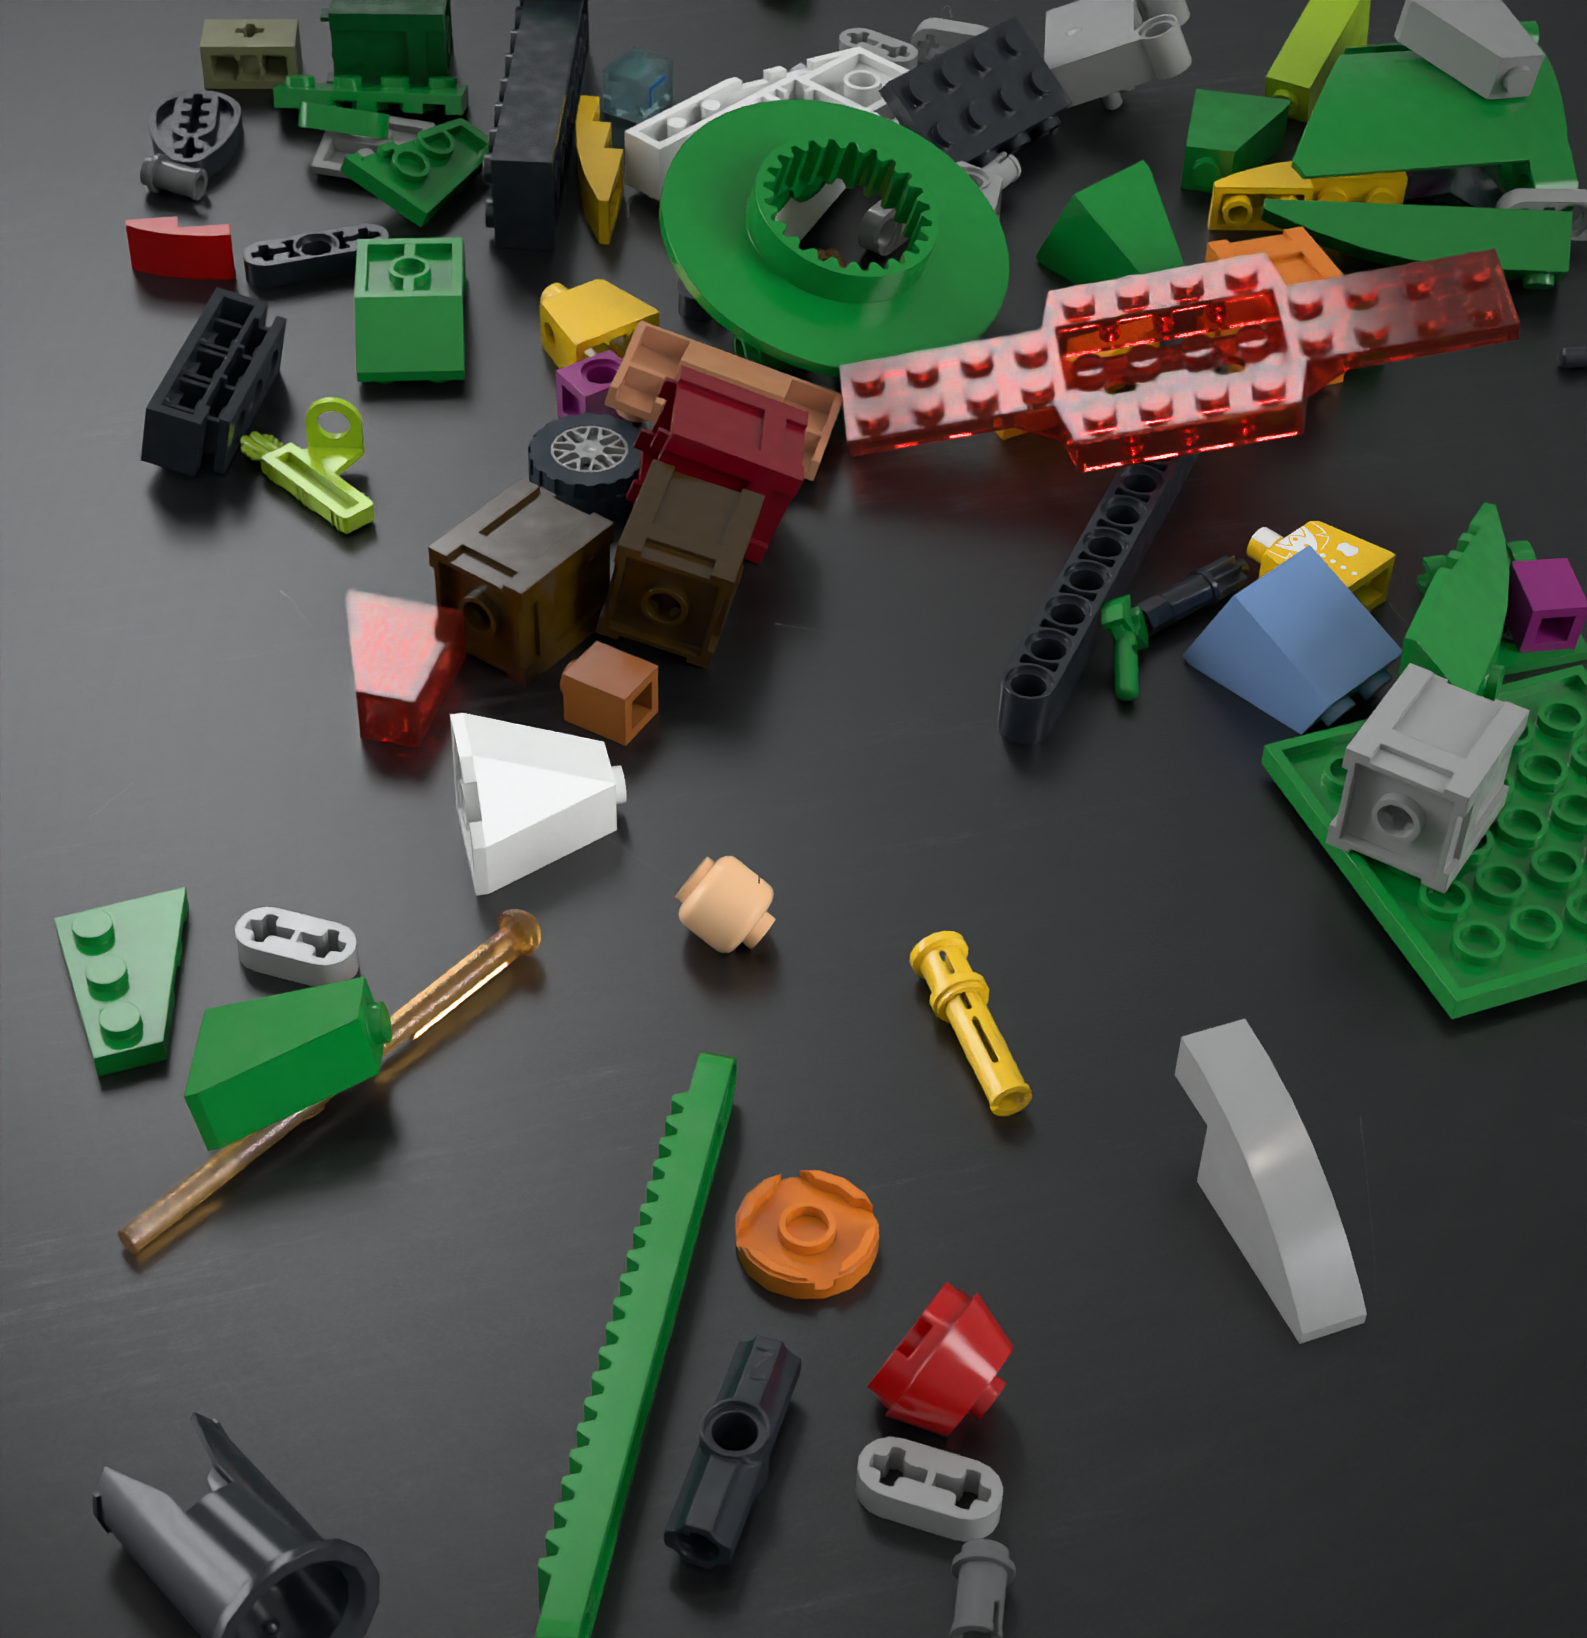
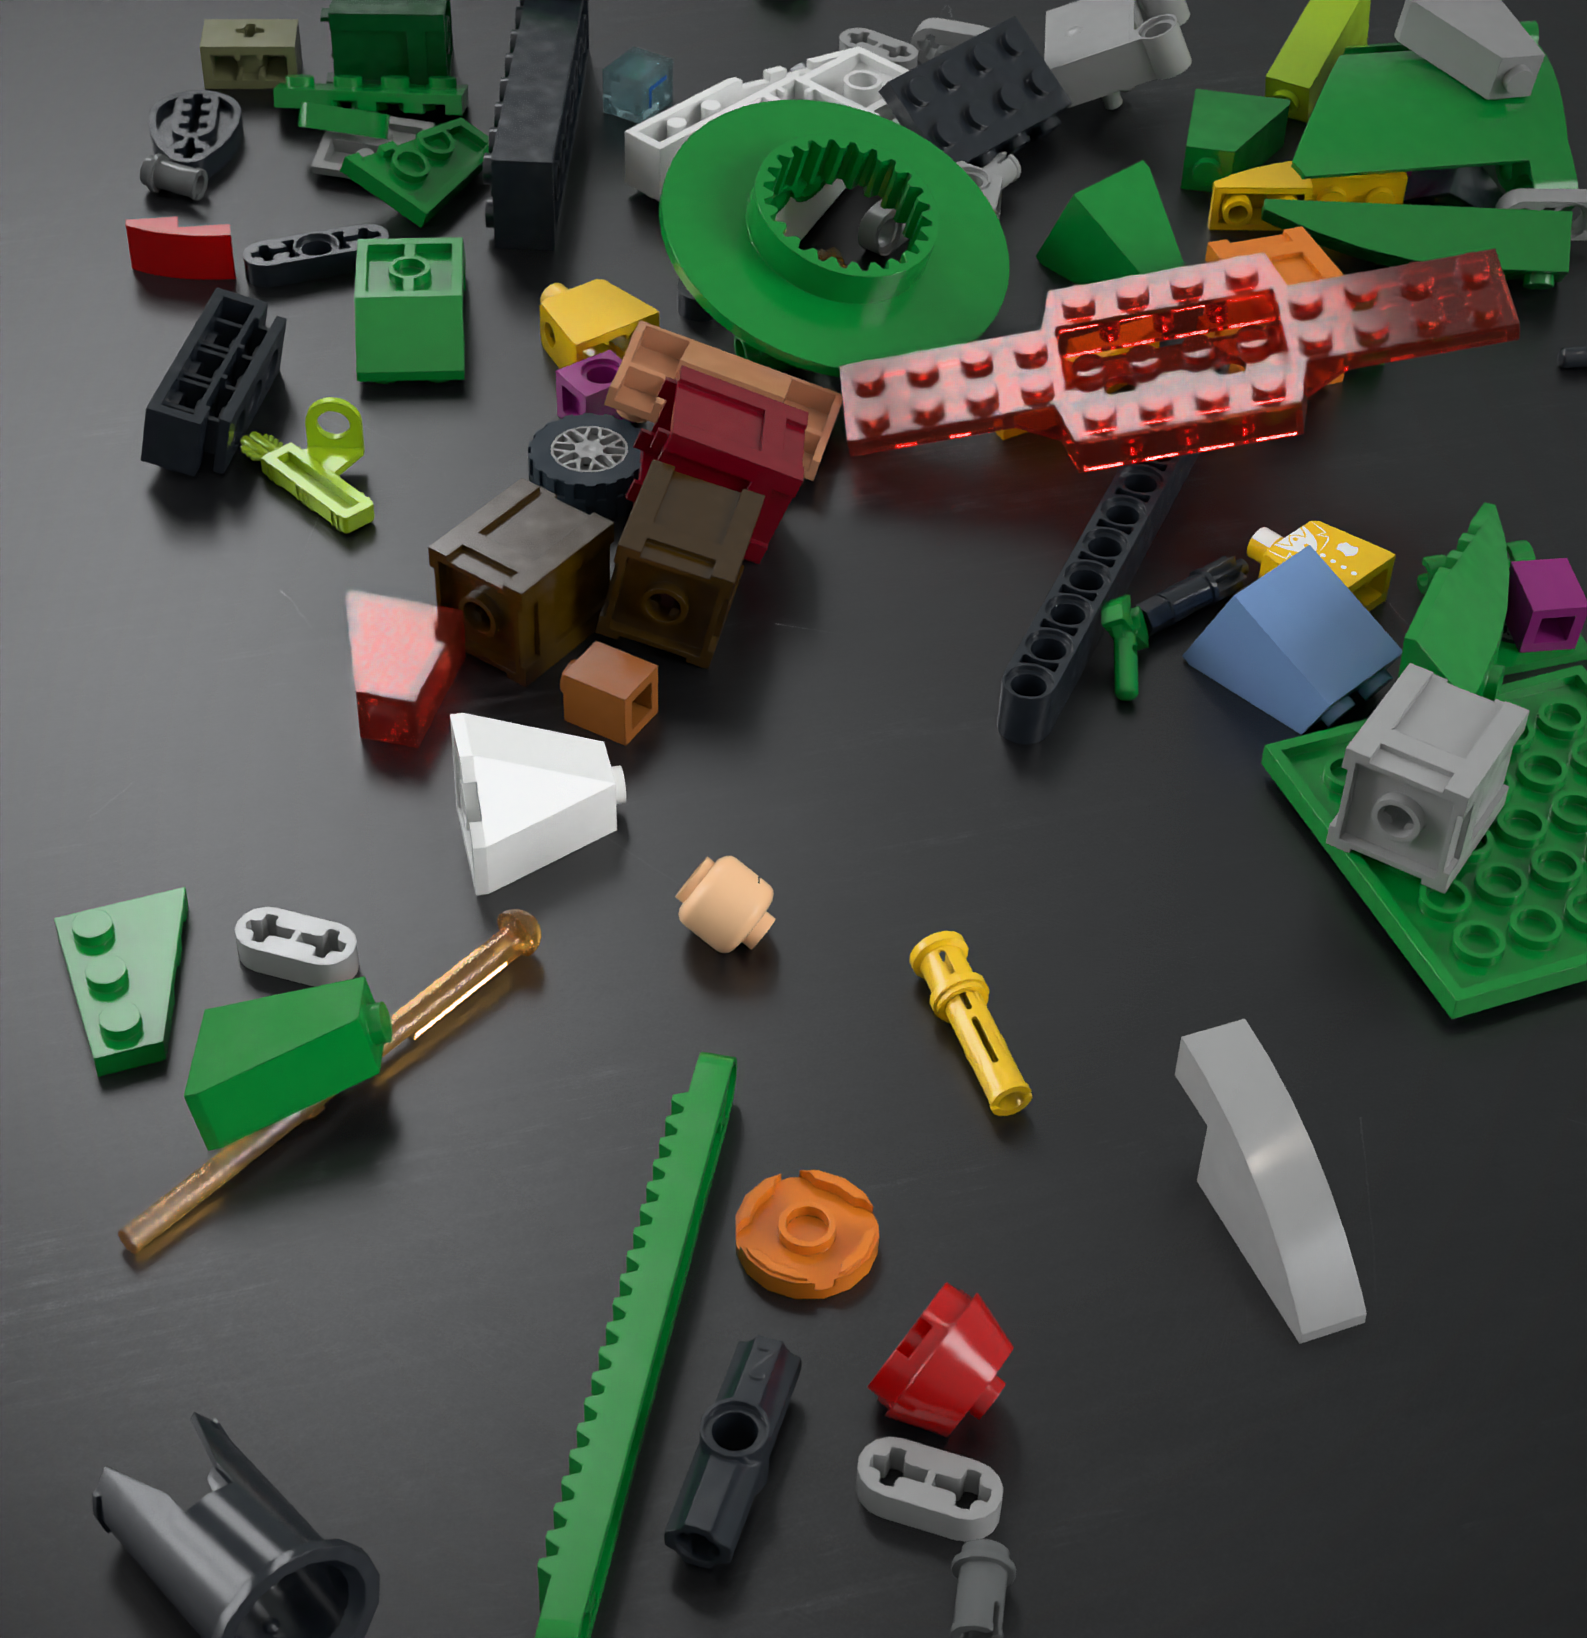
yellow slope [576,95,624,244] -> none

